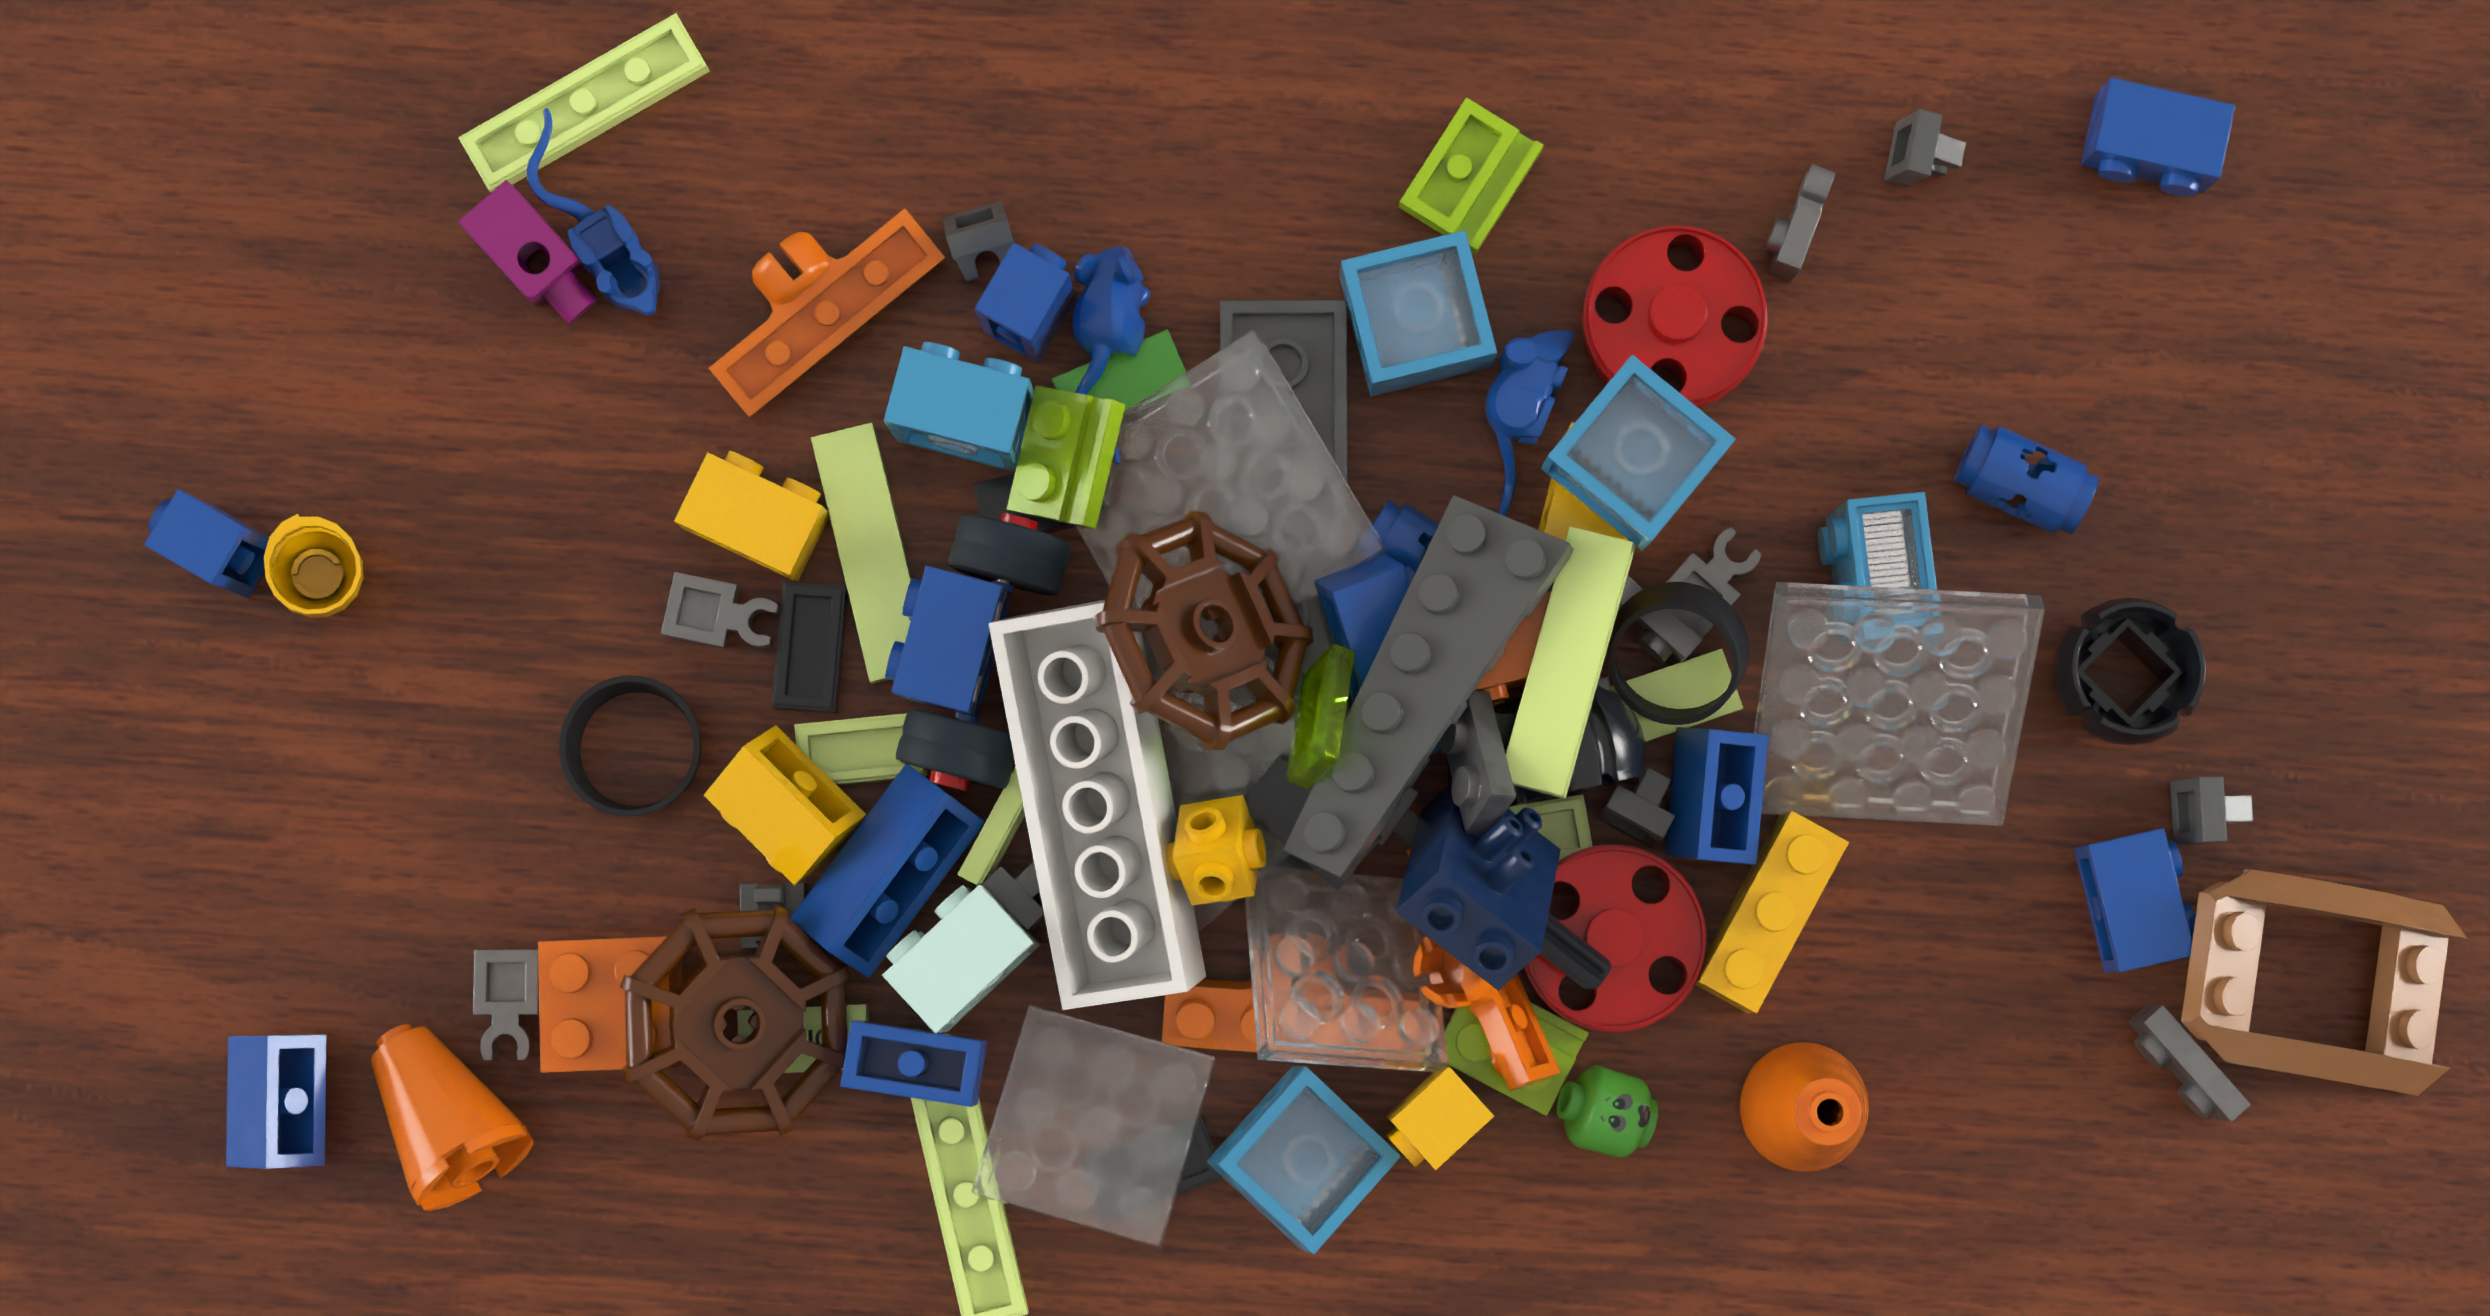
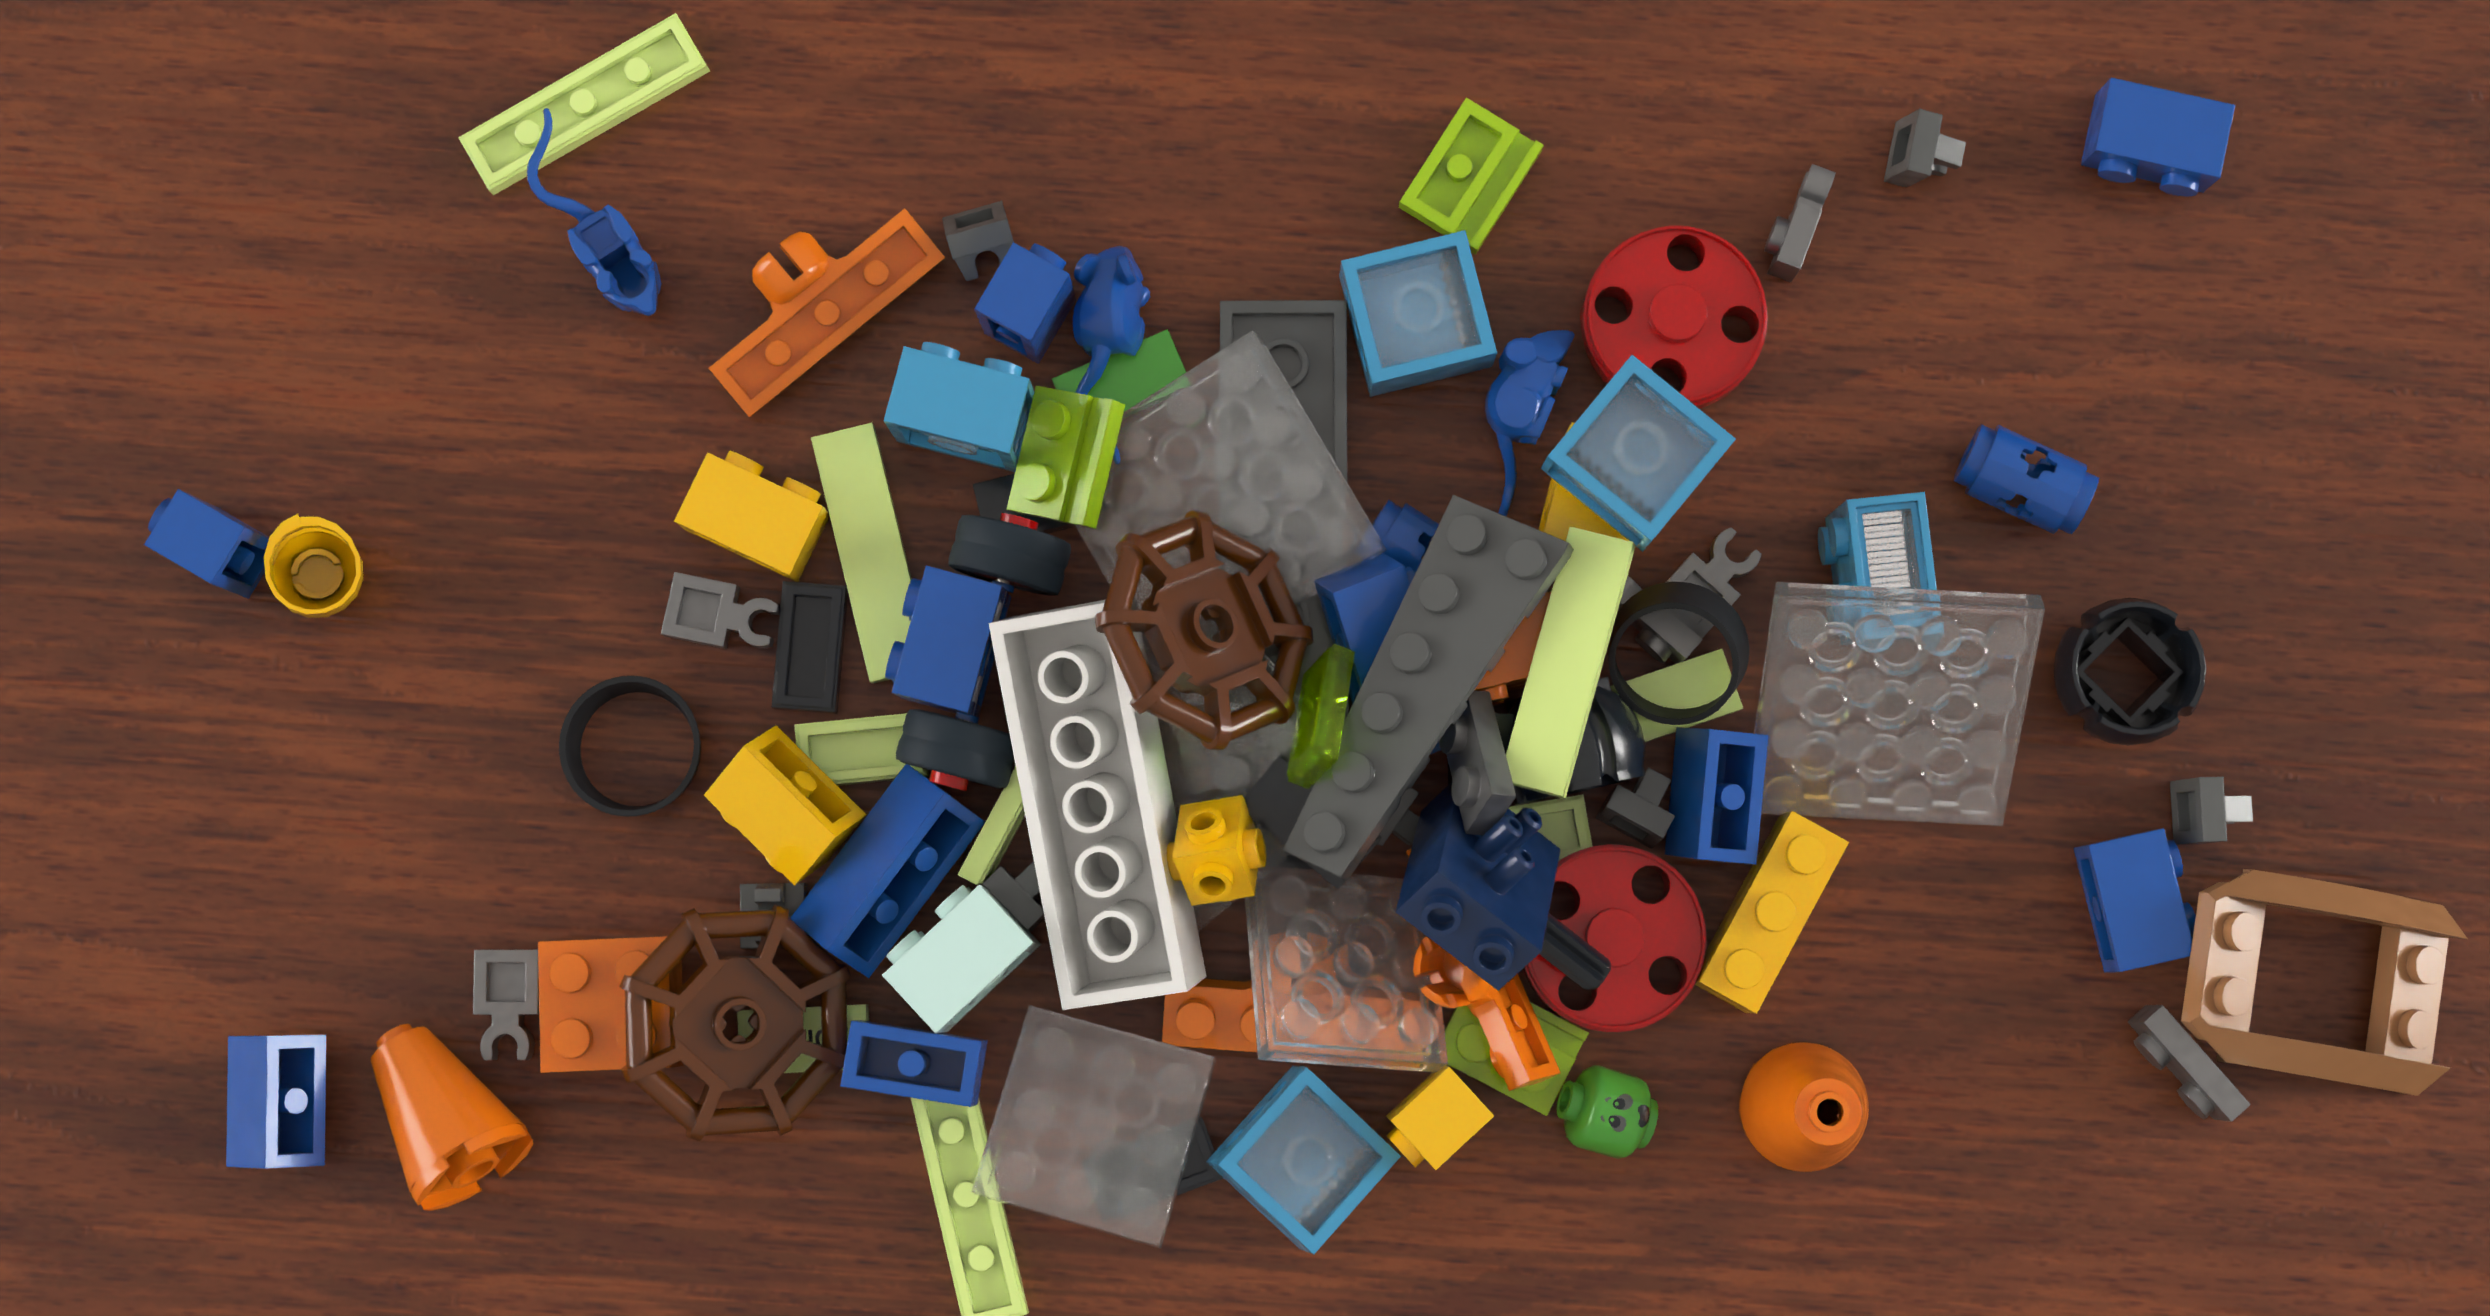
magenta torso [458,179,598,325] -> none

